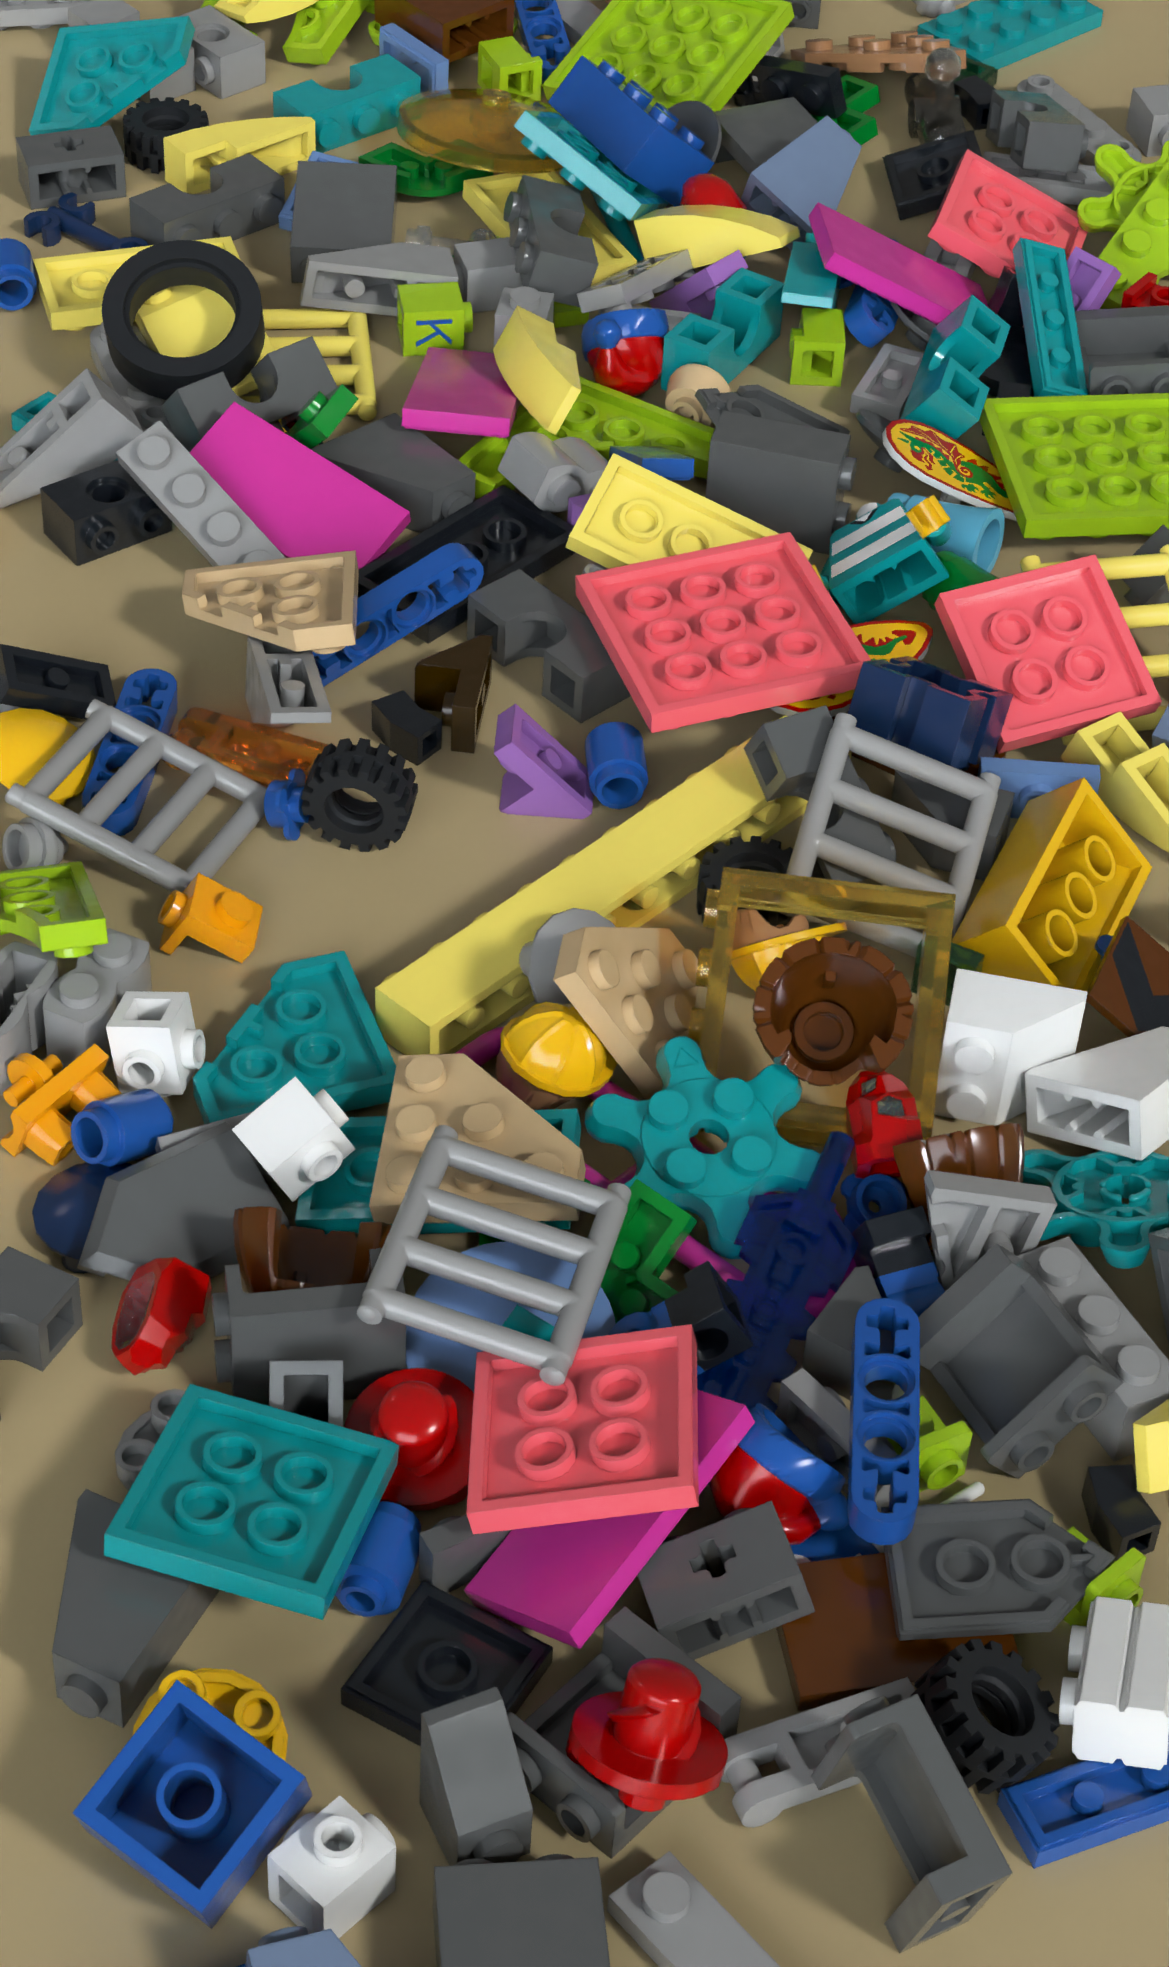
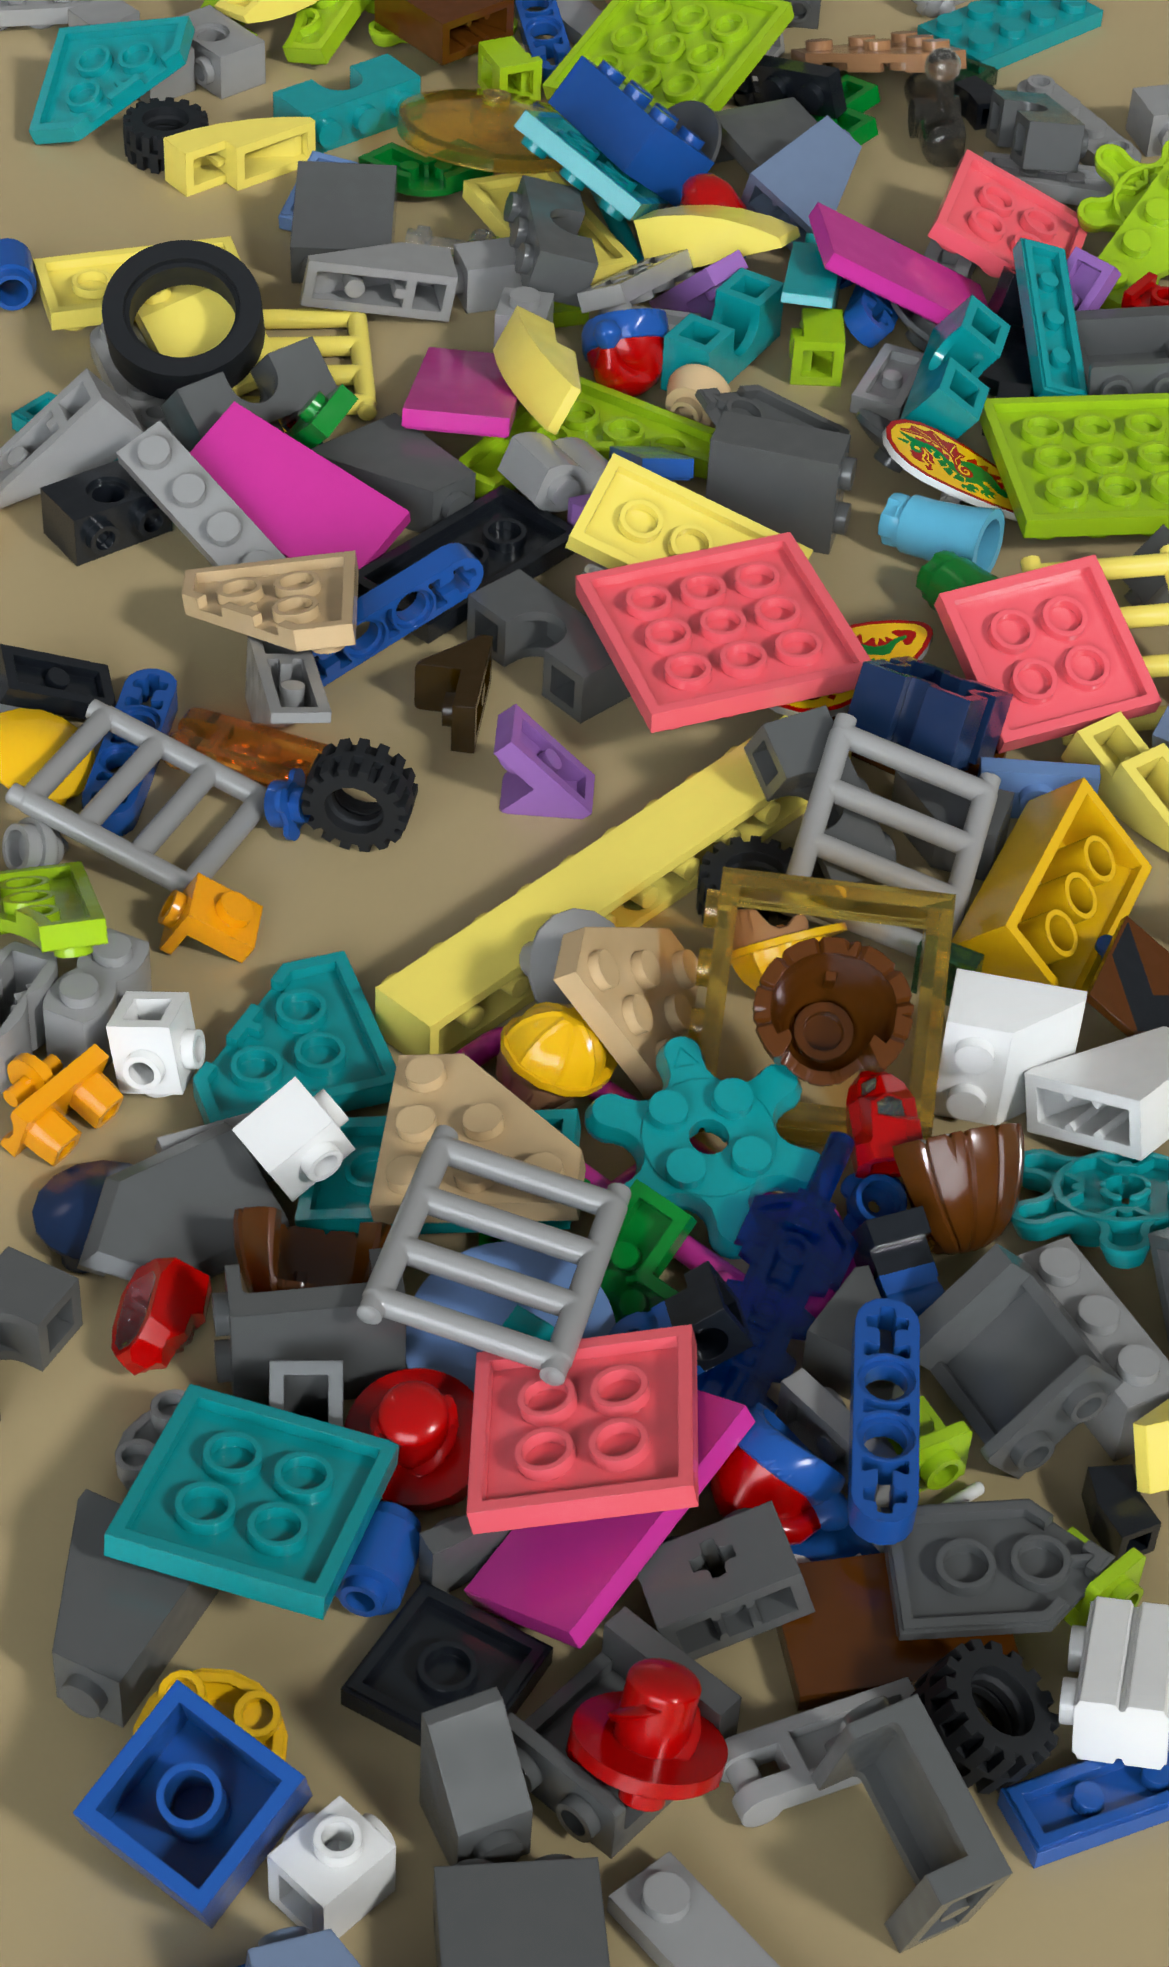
dark grey brick [15,125,126,210] -> none
dark blue bar [24,192,149,251] -> none
blue brick [71,1088,173,1167] -> none
dark grey arch [129,153,285,245] -> none
black piece [372,690,442,766] -> none
medium blue plate [379,23,449,106] -> none
lime brick [397,282,473,357] -> none
blue brick [585,722,648,809] -> none
teal torso [812,494,952,624] -> none
black tile [882,130,983,220] -> none
light grey wing [924,1170,1057,1291] -> none

